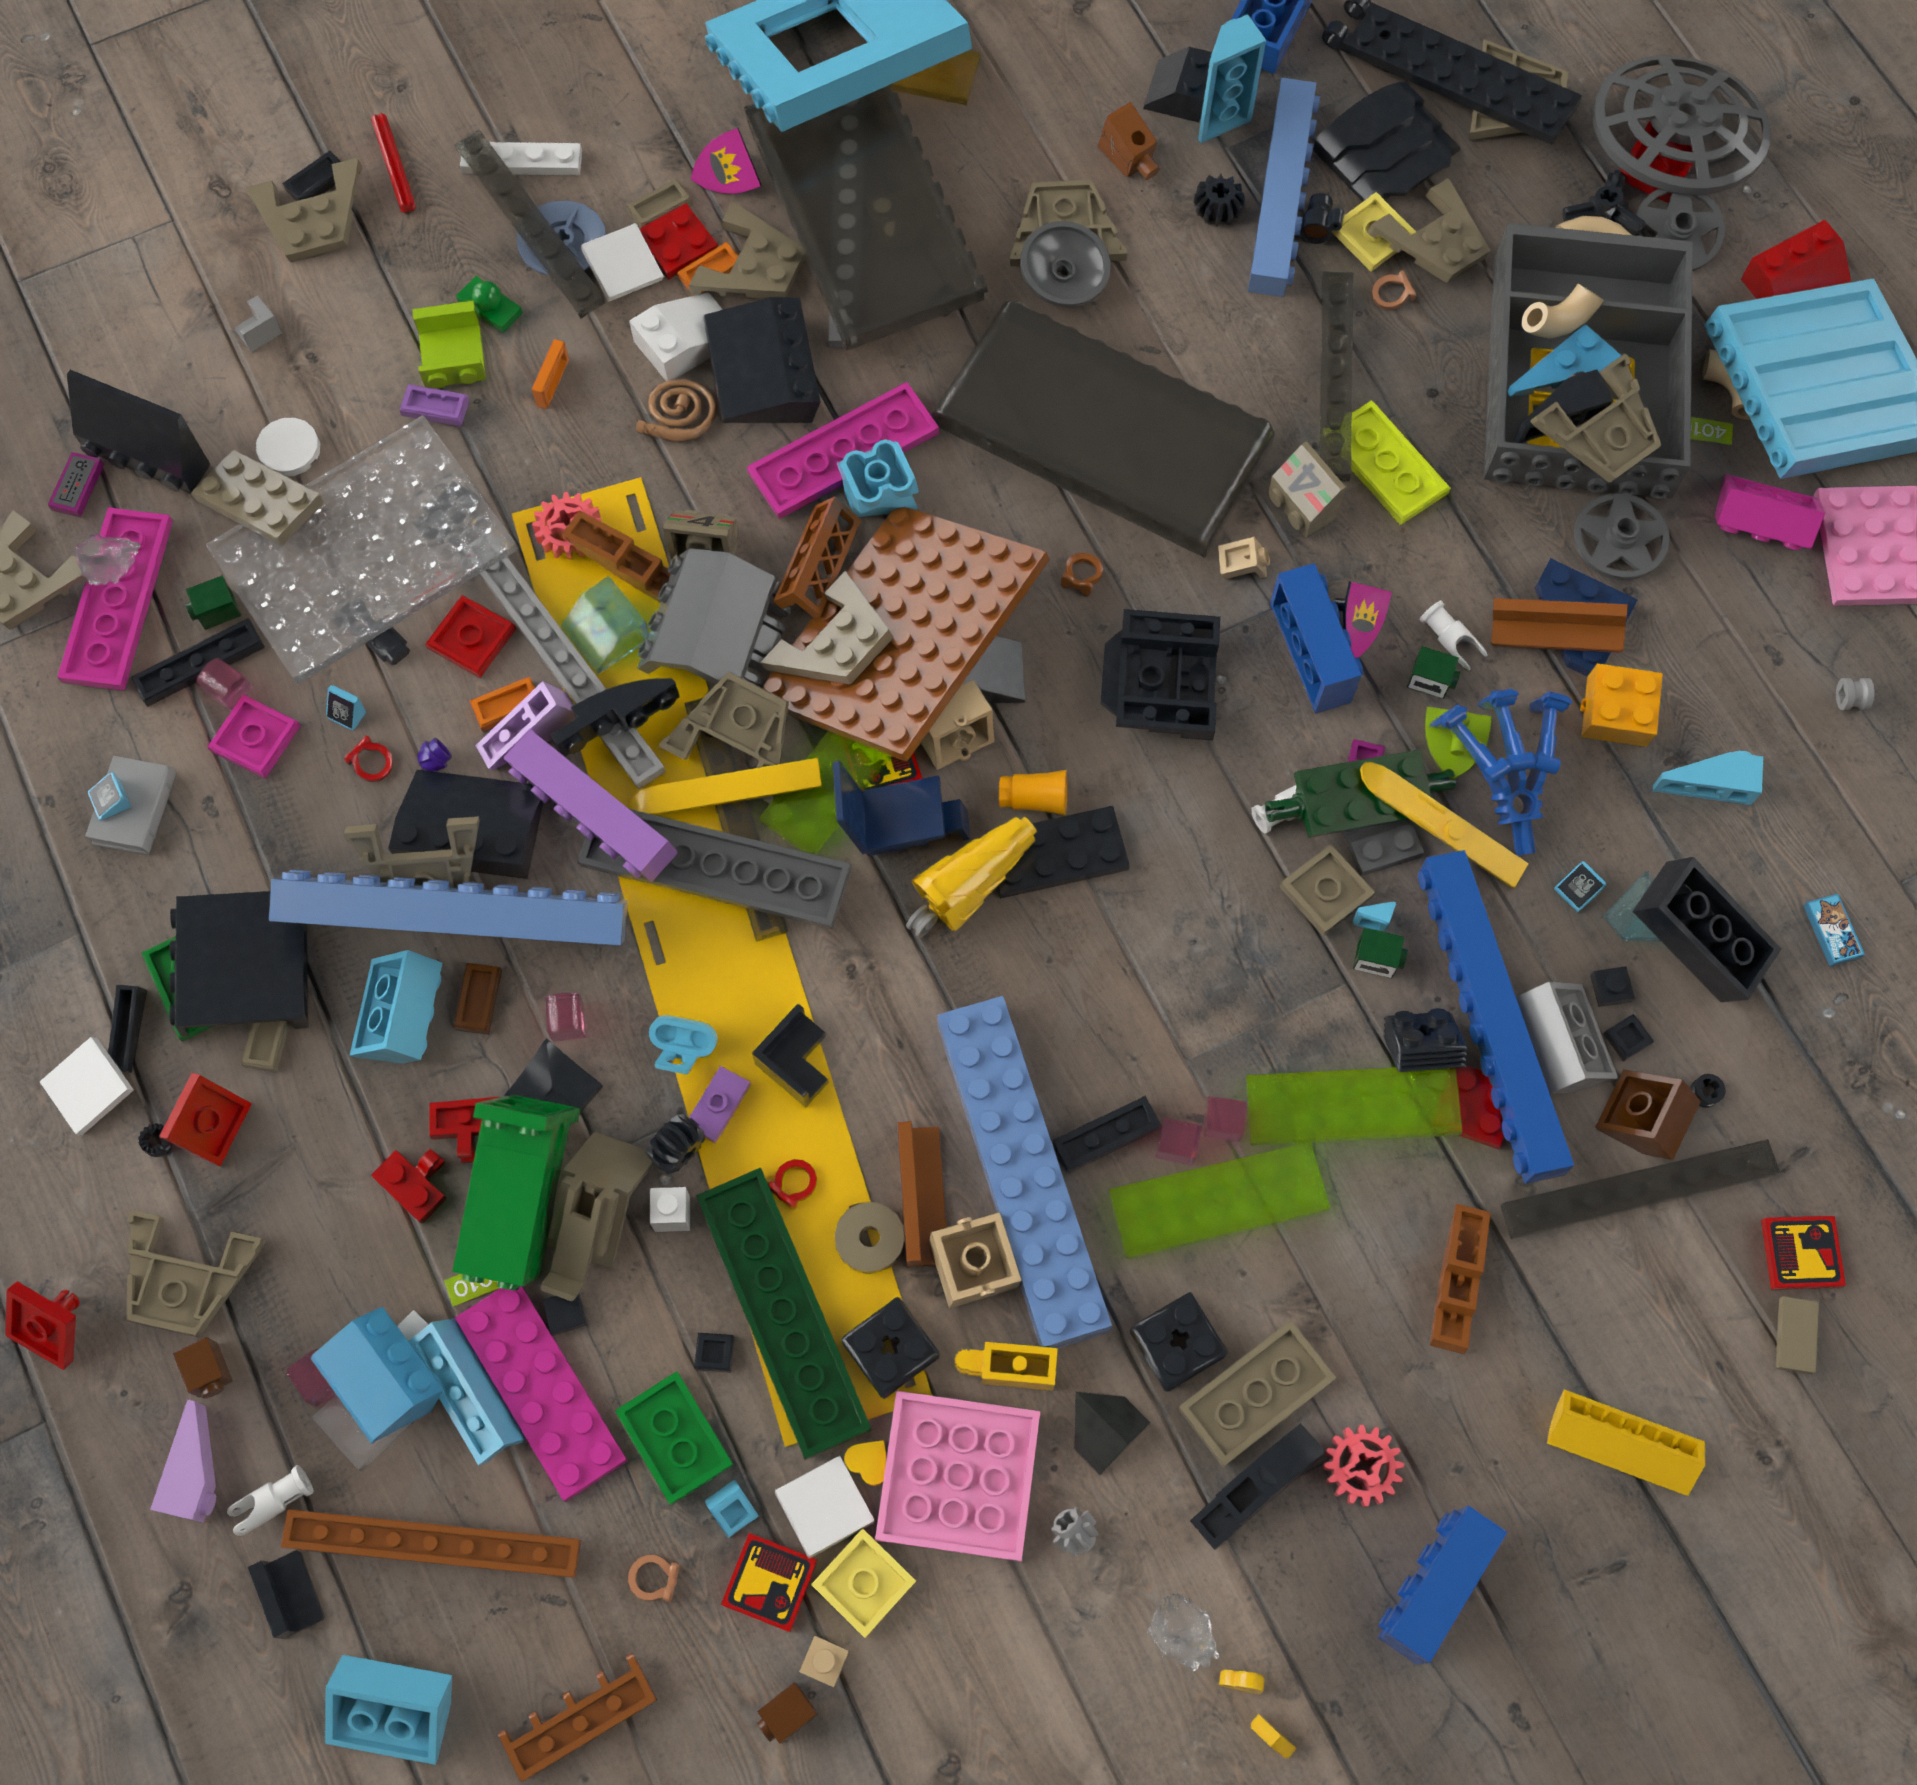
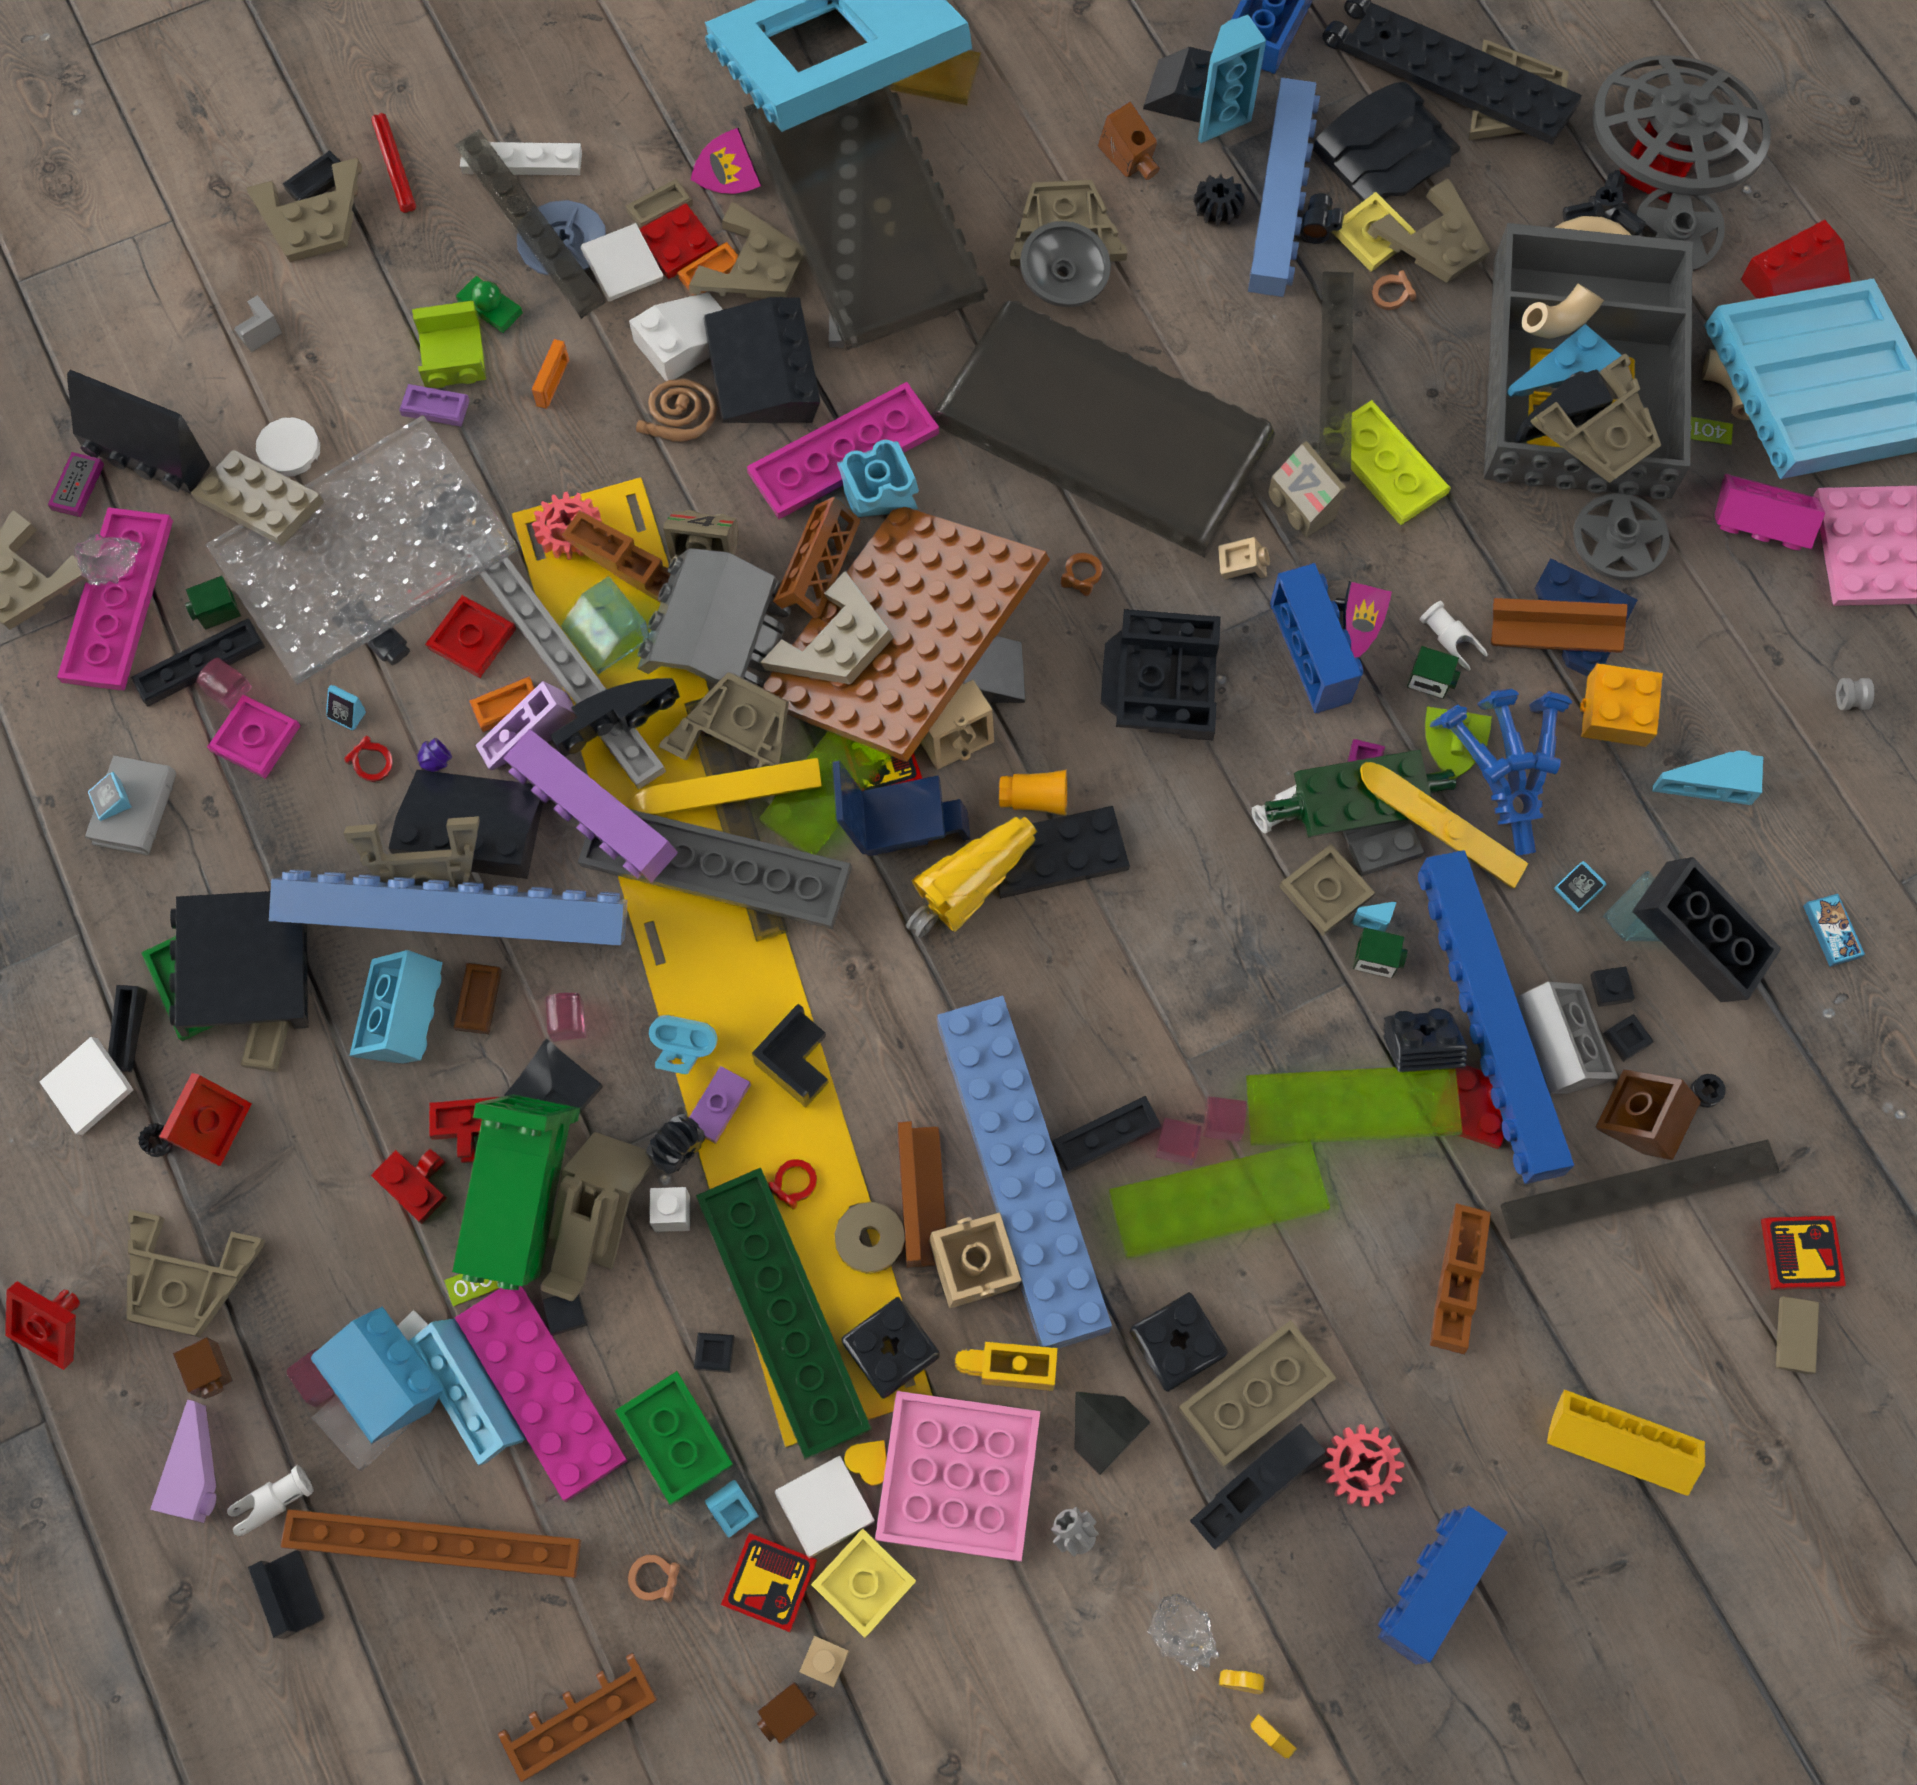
medium azure slope [325,1654,452,1765] -> none

